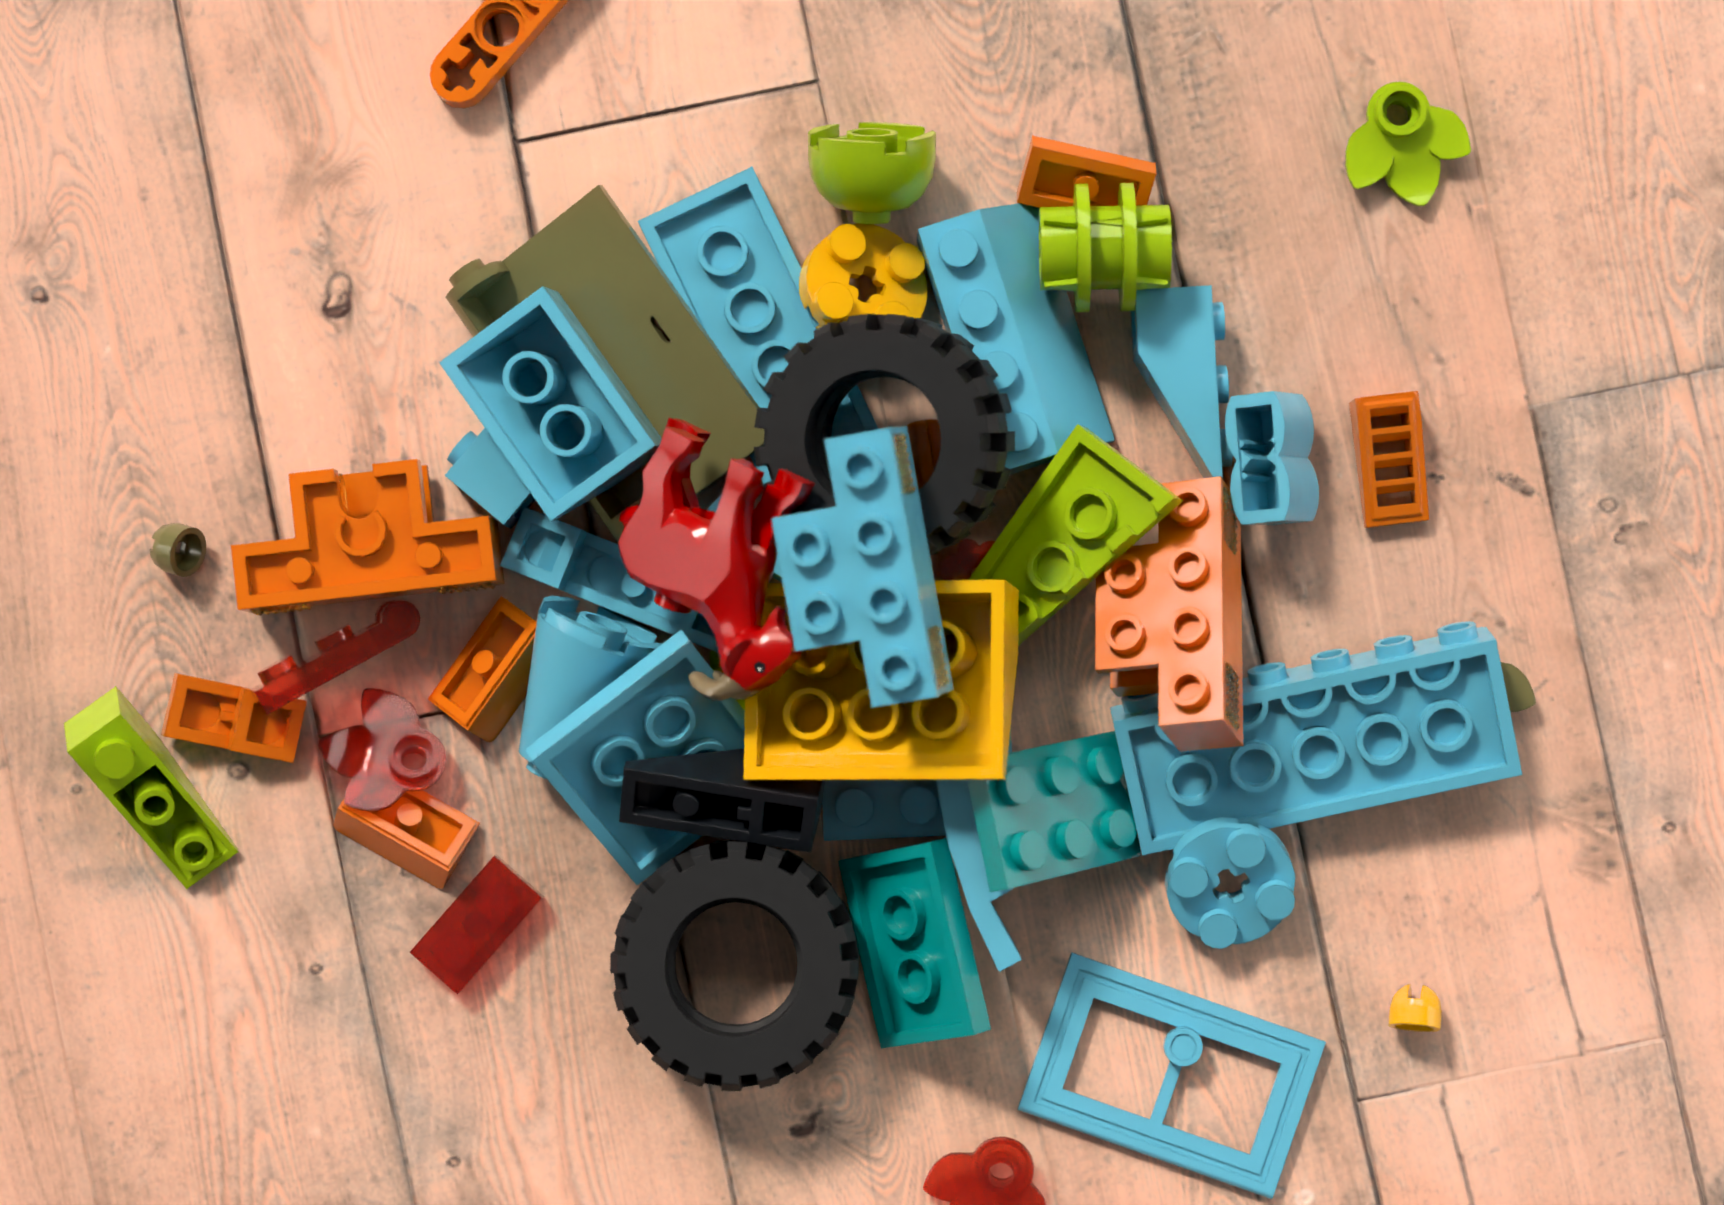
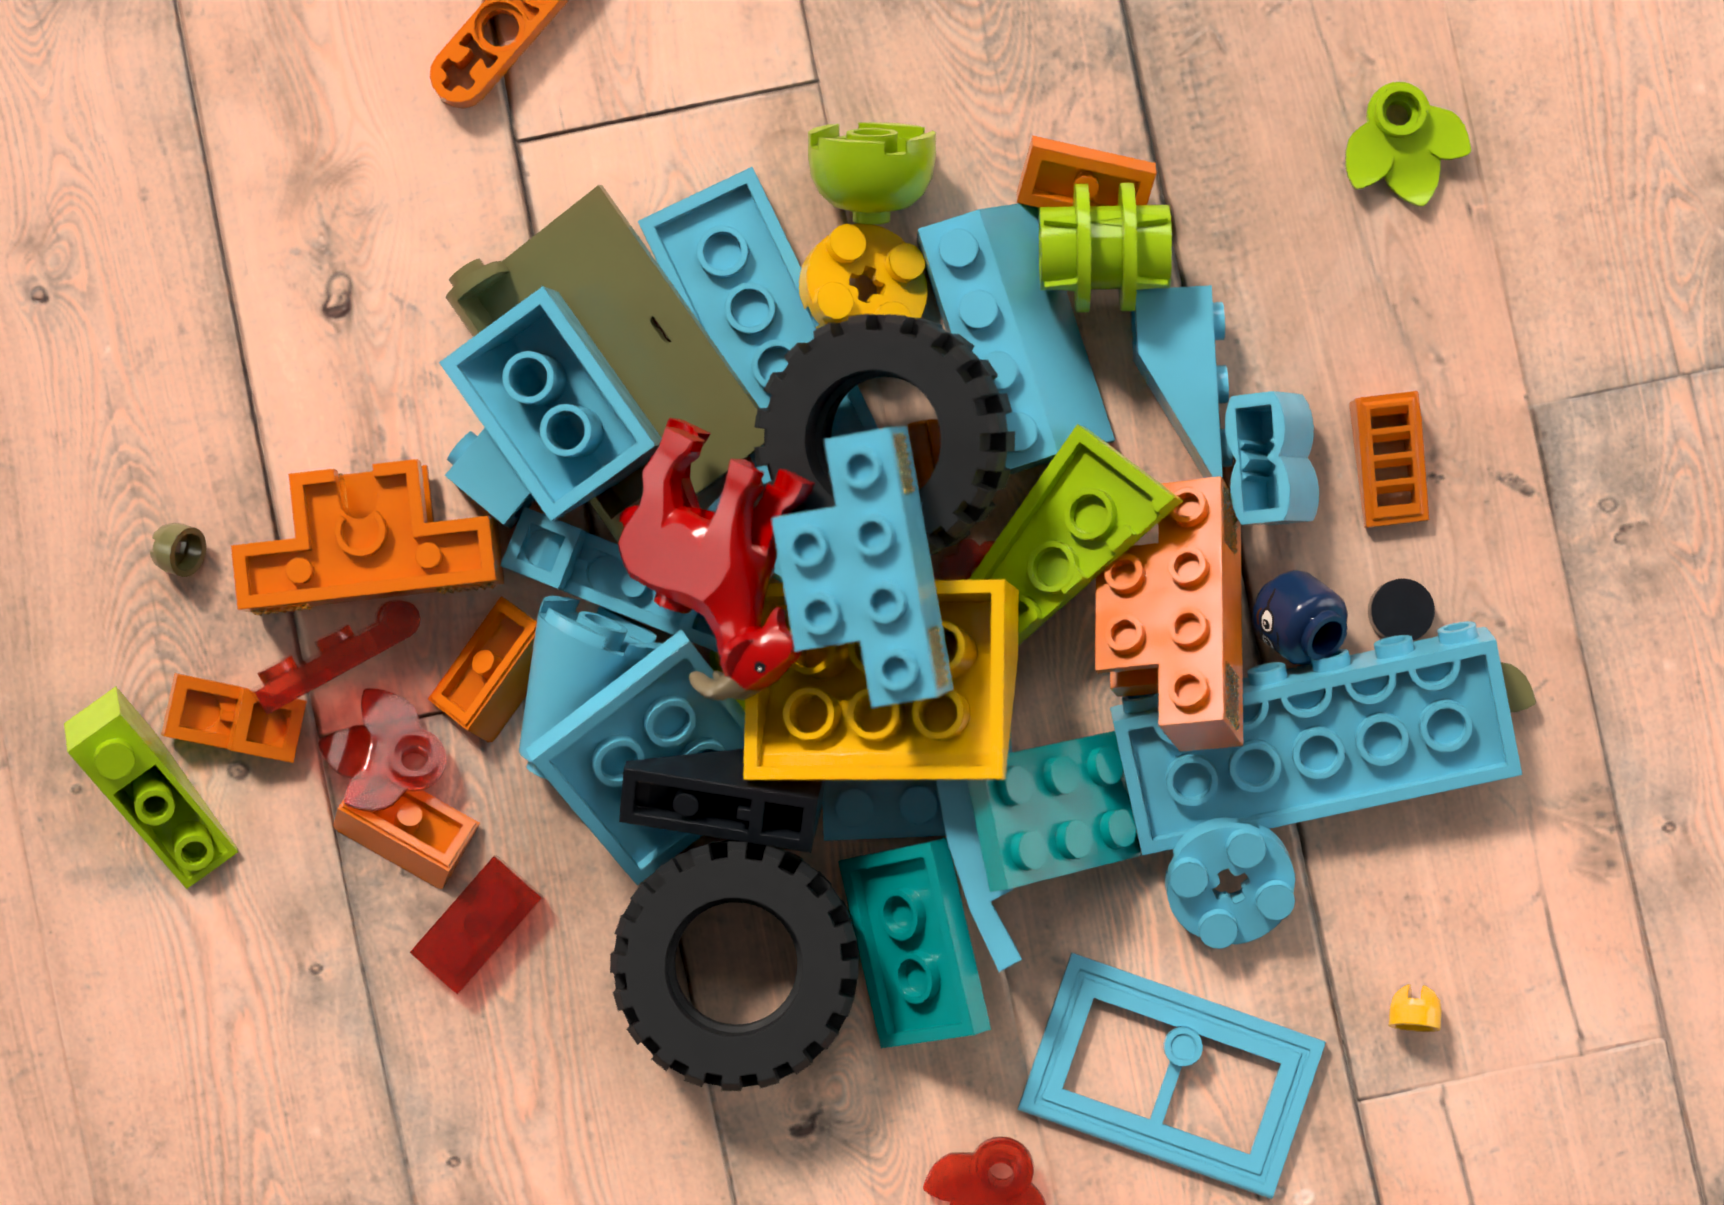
none -> dark blue head [1252,570,1348,665]
none -> black tile [1368,579,1435,640]

